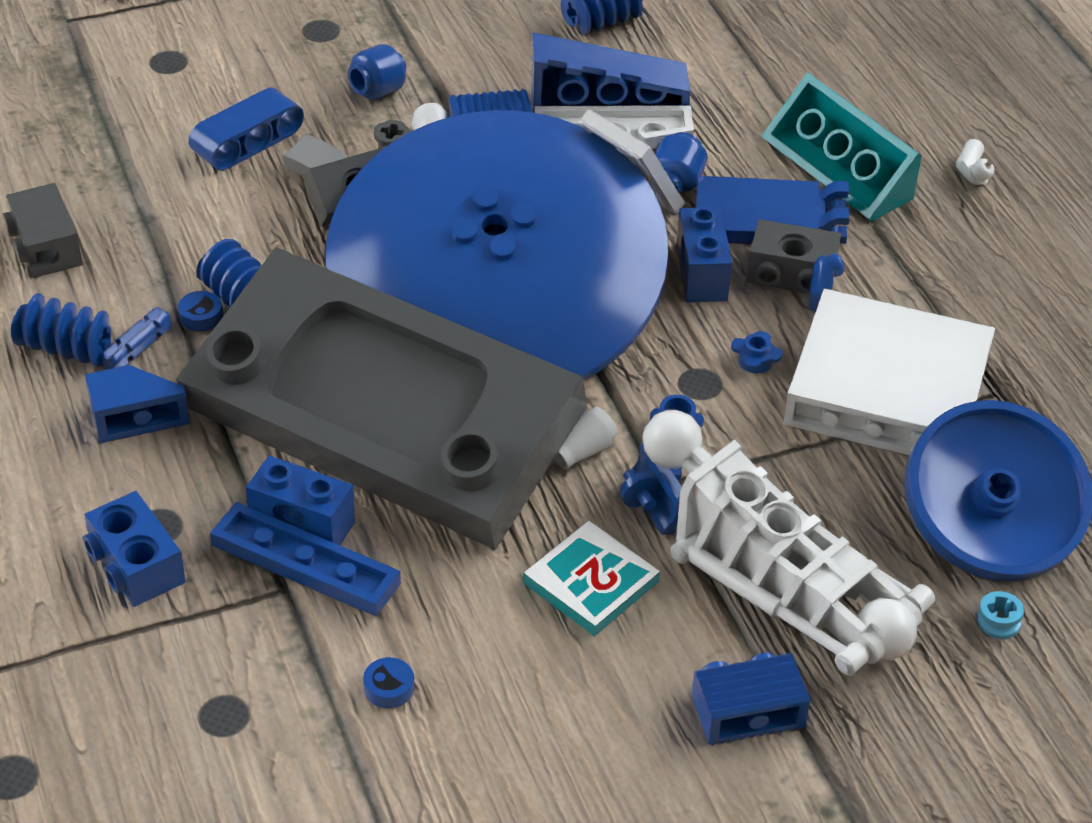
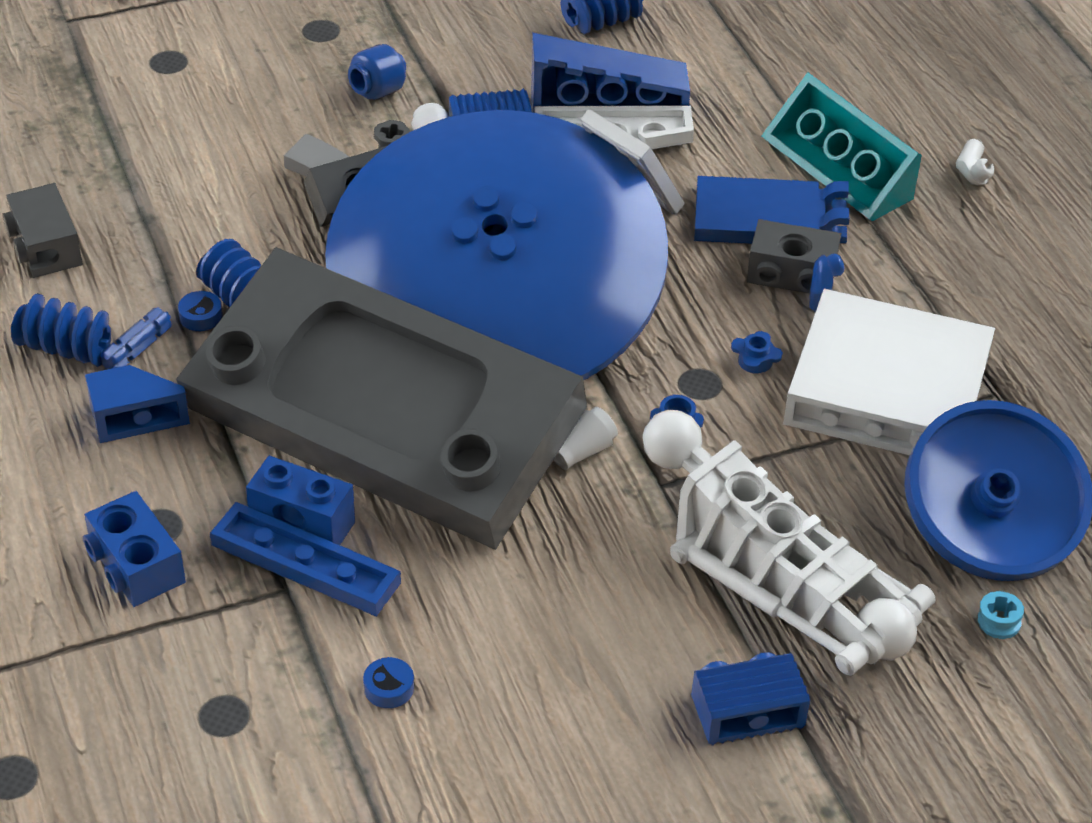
blue beam [188,87,305,171] -> none
tile [523,521,660,636] -> none
blue hips [619,443,682,535] -> none
blue head [655,132,708,193] -> none
blue brick [676,207,732,302] -> none

